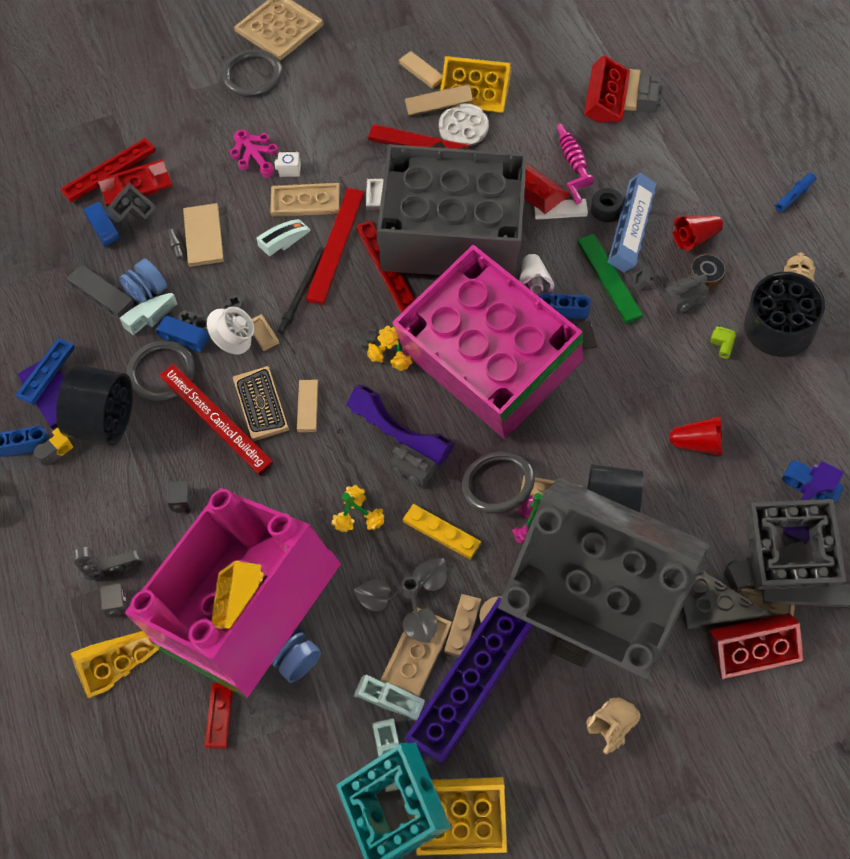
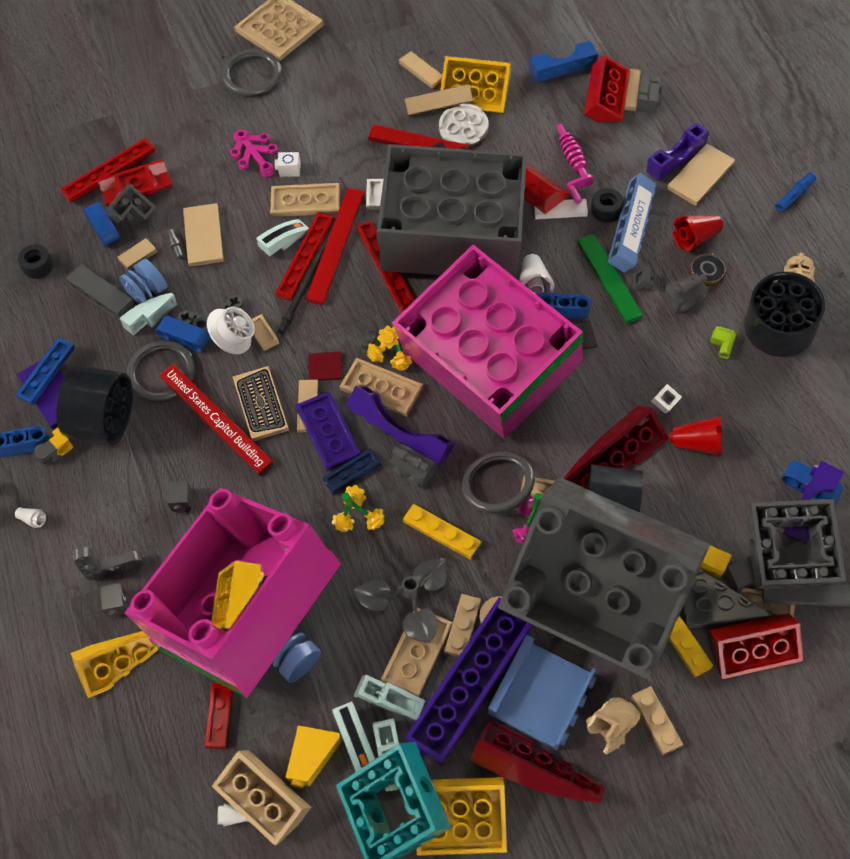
none -> white cone [15,507,46,528]
none -> black tyre [17,244,53,279]
none -> tan tile [118,238,157,270]
none -> tan slope [212,750,311,846]
none -> white cone [218,804,248,827]
none -> red tile [275,212,334,301]
none -> yellow slope [286,726,342,788]
none -> dark purple tile [295,391,361,471]
none -> dark red piece [307,351,343,381]
none -> dark blue tile [322,448,382,495]
none -> light aqua slope [332,702,375,772]
none -> tan tile [340,358,423,417]
none -> dark red wedge [470,719,606,803]
none -> medium blue panel [488,635,597,750]
none -> blue arch [529,41,598,83]
none -> dark red wedge [563,405,669,489]
none -> tan plate [631,686,683,755]
none -> dark purple arch [646,122,709,181]
none -> white brick [651,384,682,414]
none -> tan tile [667,144,735,206]
none -> yellow plate [668,616,714,678]
none -> yellow brick [700,545,732,580]

